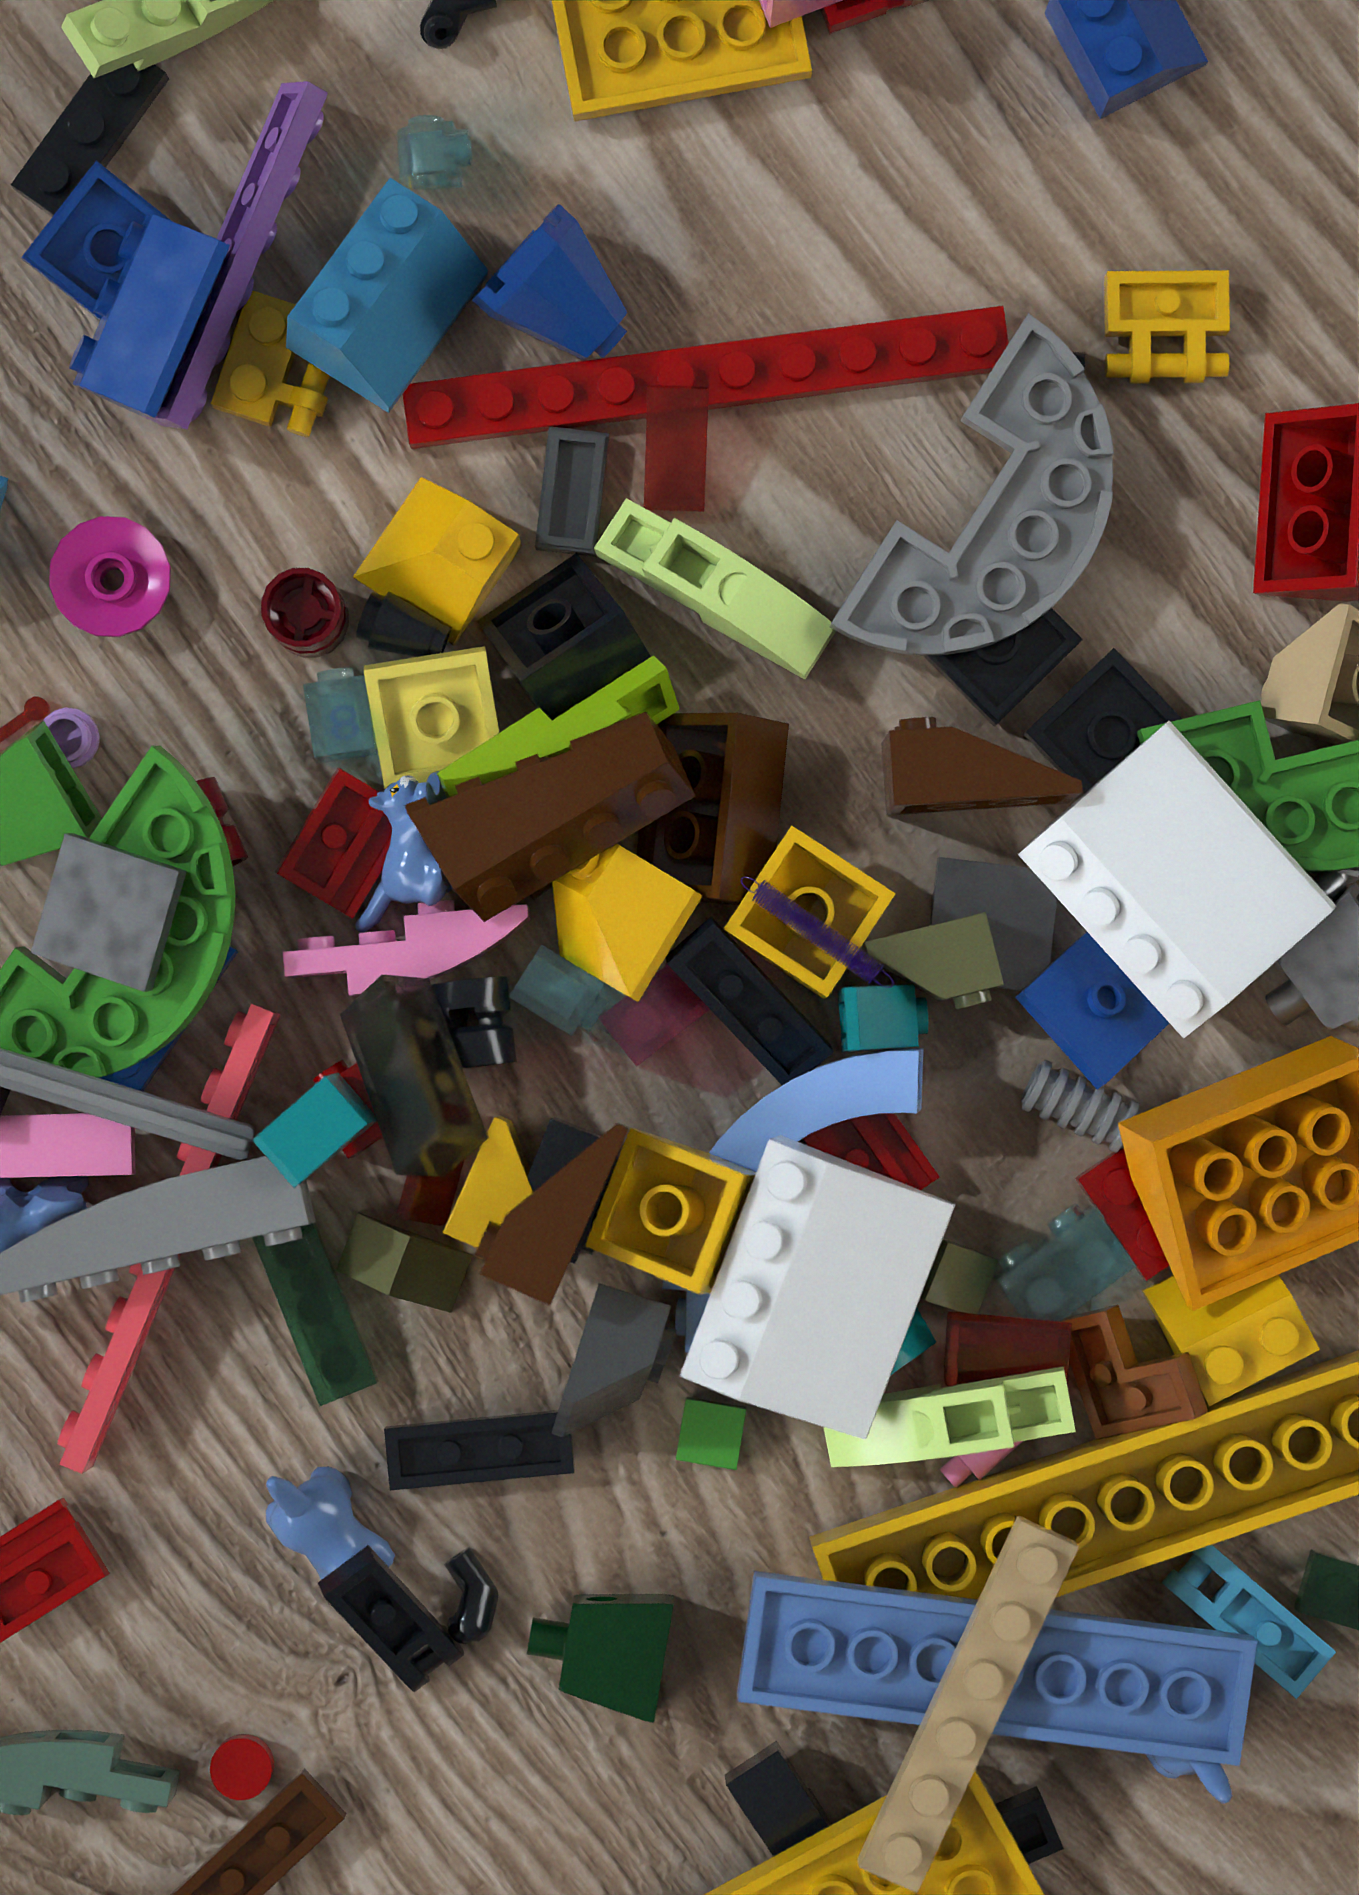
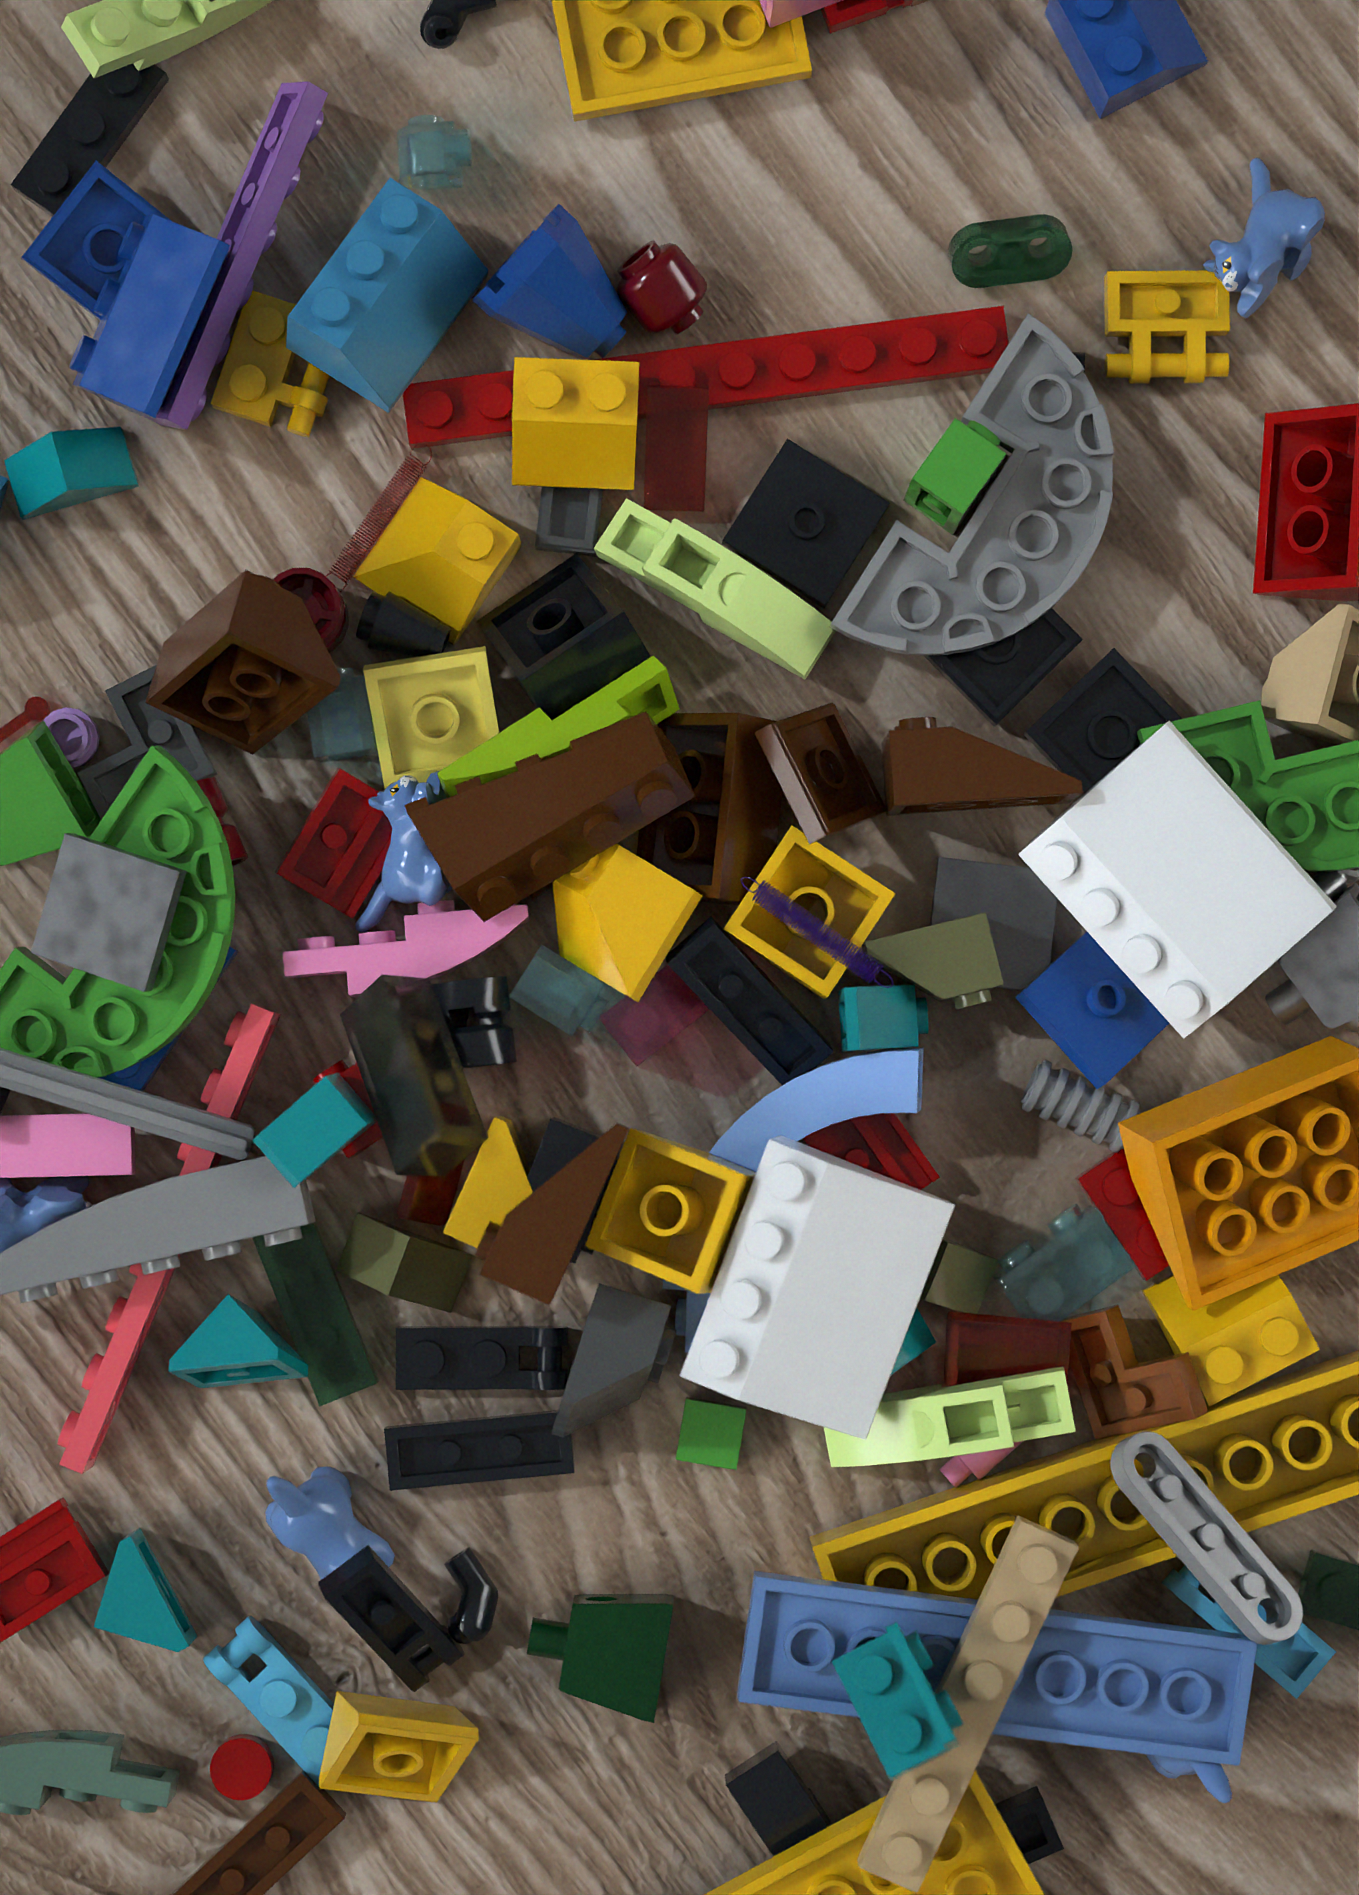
dark pink dish [49,516,171,637] -> none
none -> teal slope [4,427,139,520]
none -> dark grey plate [78,665,217,820]
none -> teal slope [94,1528,198,1652]
none -> reddish brown slope [145,570,341,755]
none -> teal slope [168,1294,308,1388]
none -> medium azure plate [203,1616,334,1787]
none -> yellow slope [319,1691,479,1803]
none -> clear red piece [326,444,432,593]
none -> black plate [396,1326,568,1390]
none -> yellow slope [512,357,639,490]
none -> dark red head [617,240,707,334]
none -> black plate [722,438,890,608]
none -> reddish brown tile [755,702,886,844]
none -> teal bracket [831,1622,964,1781]
none -> bright green brick [903,418,1006,535]
none -> clear green plate [948,214,1072,288]
none -> light grey plate [1110,1431,1303,1645]
none -> medium blue animal [1203,158,1325,318]

